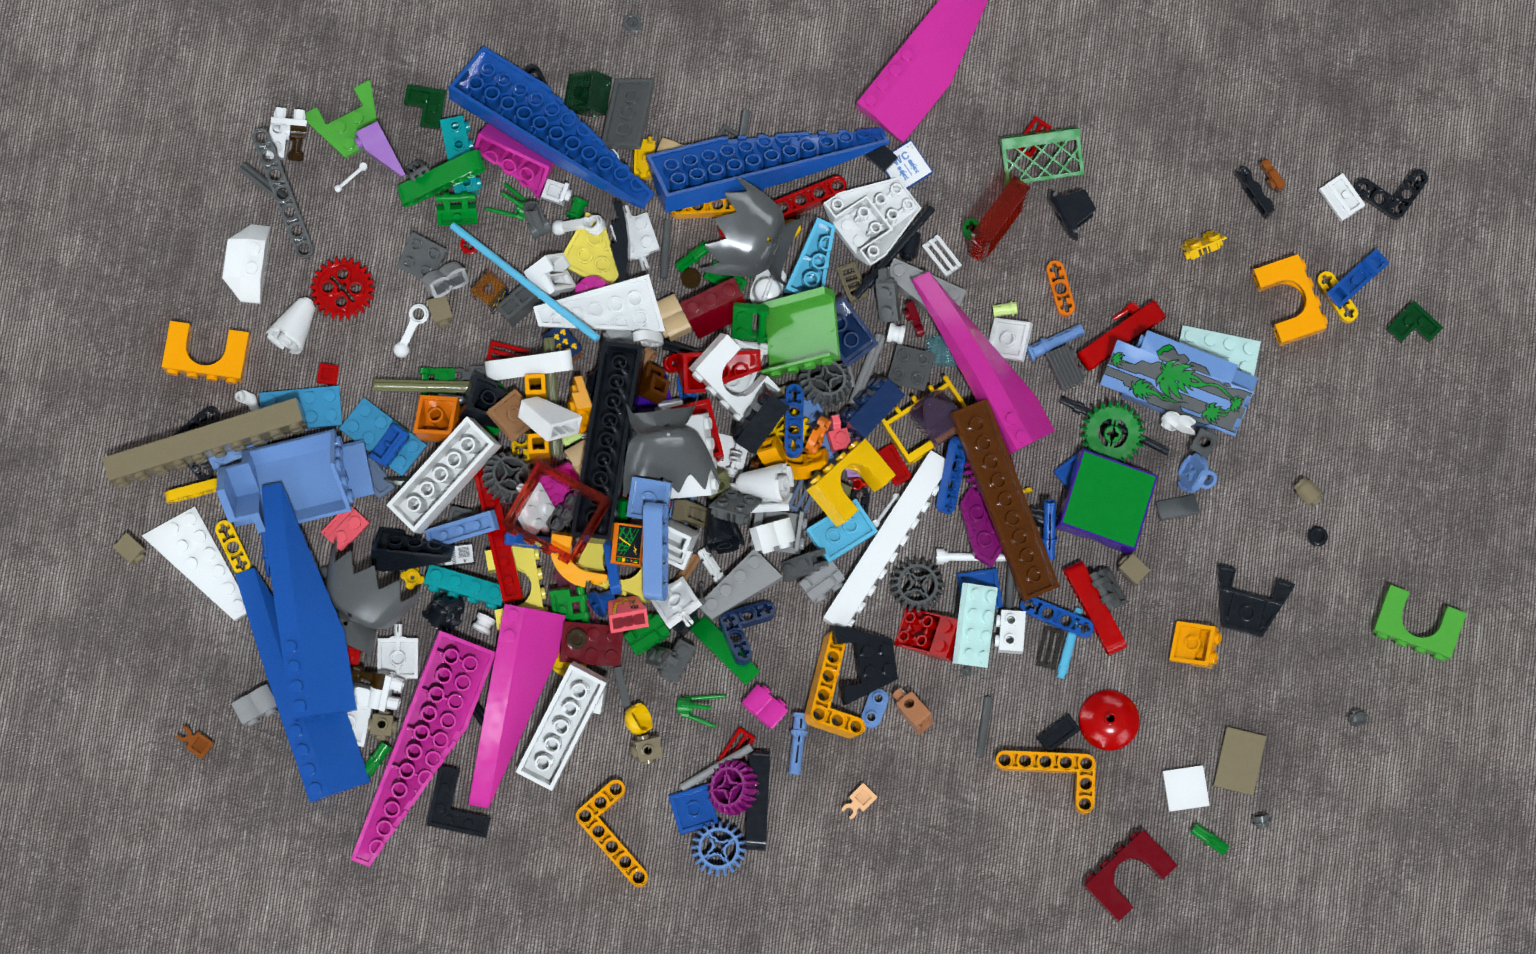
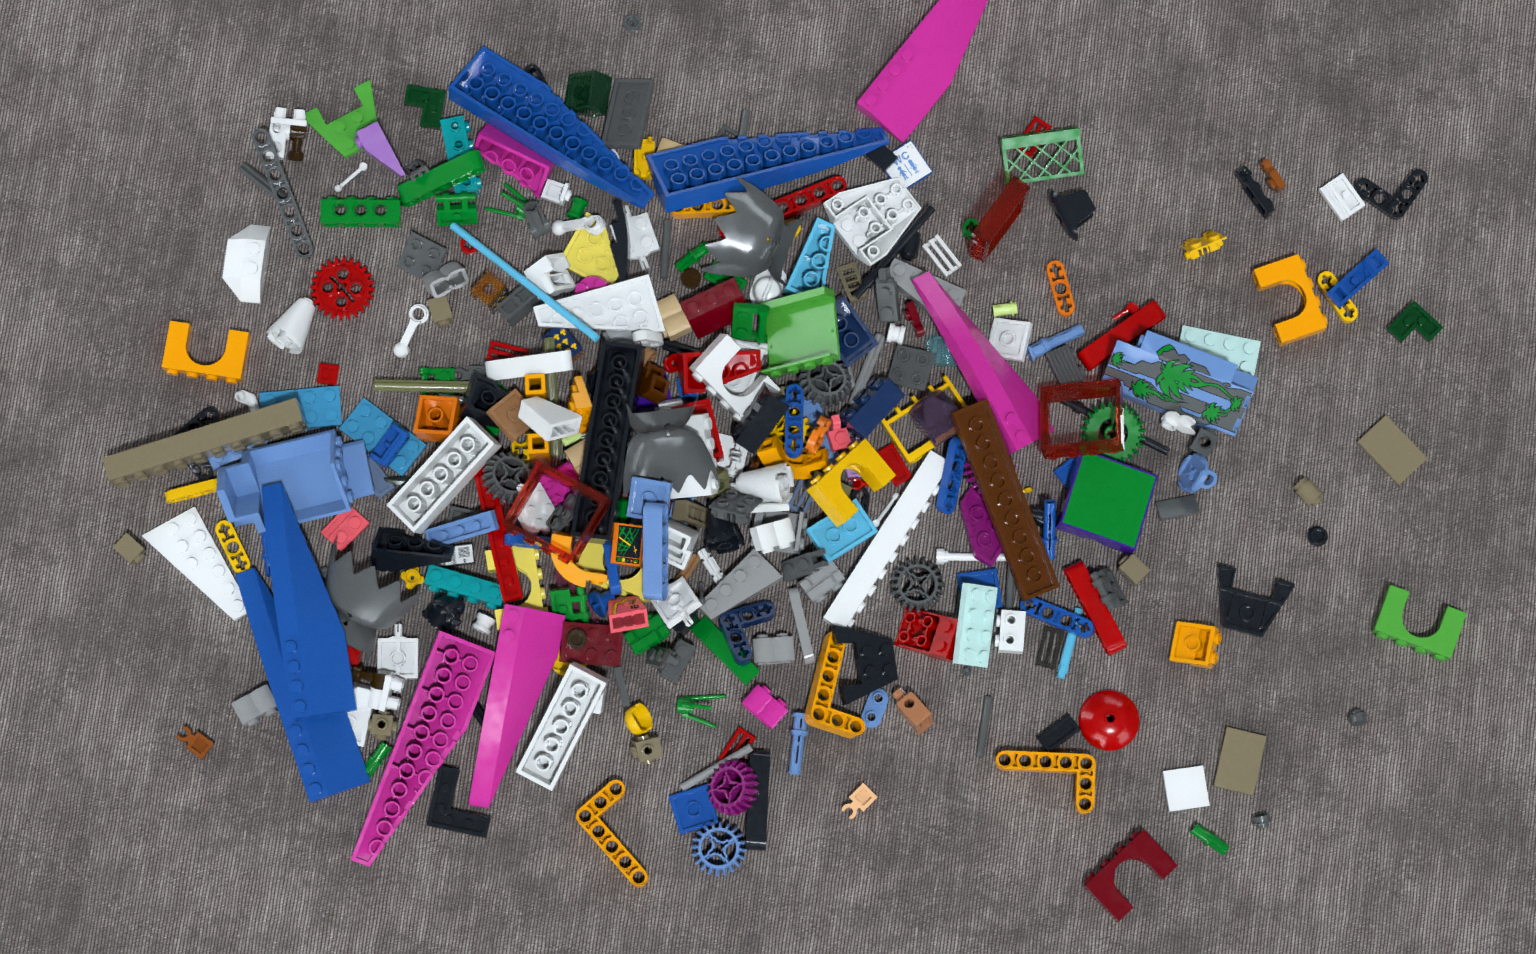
none -> green brick [320,196,402,228]
none -> light grey brick [752,633,795,665]
none -> light grey beam [787,587,815,665]
none -> clear red window [1040,378,1124,460]
none -> dark tan tile [1357,415,1428,486]

